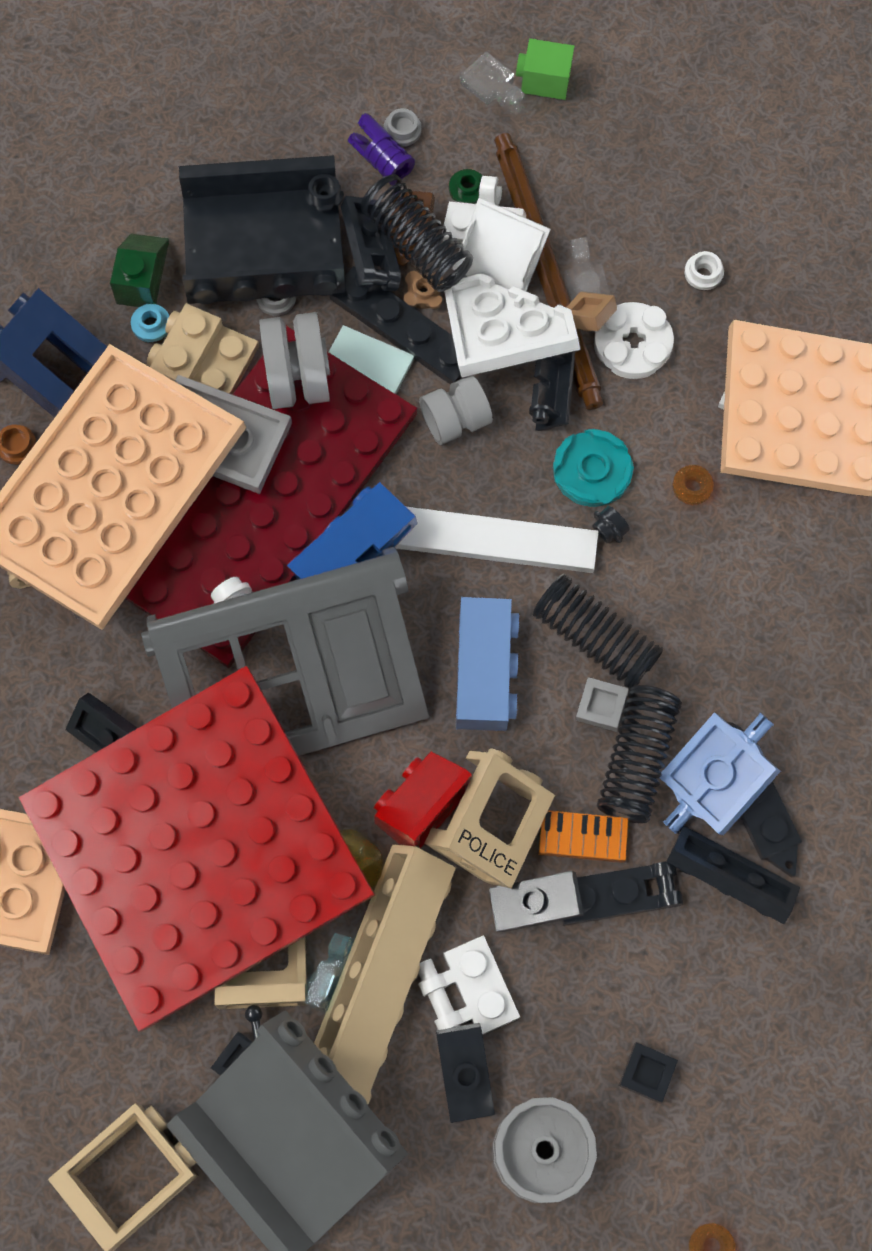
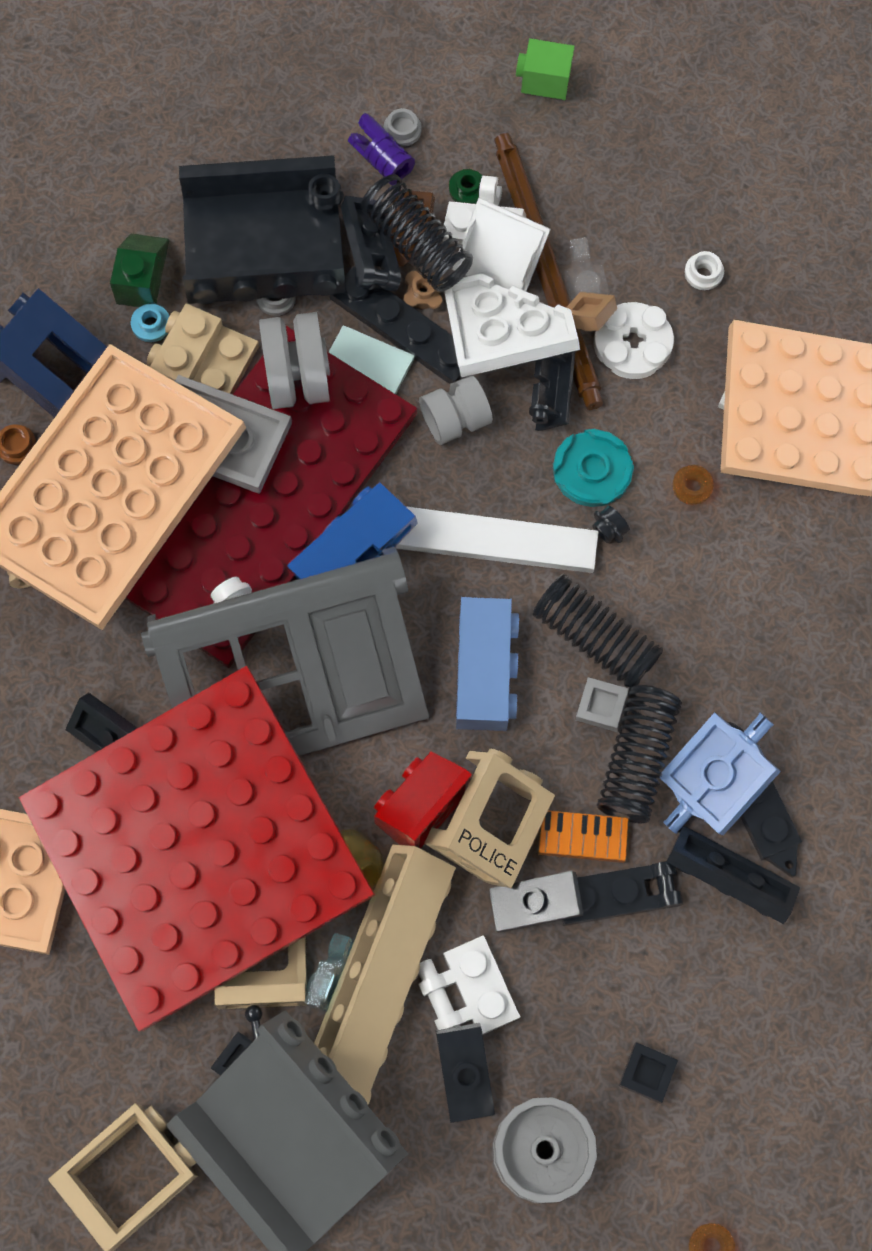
clear plate [460,52,525,118] -> none

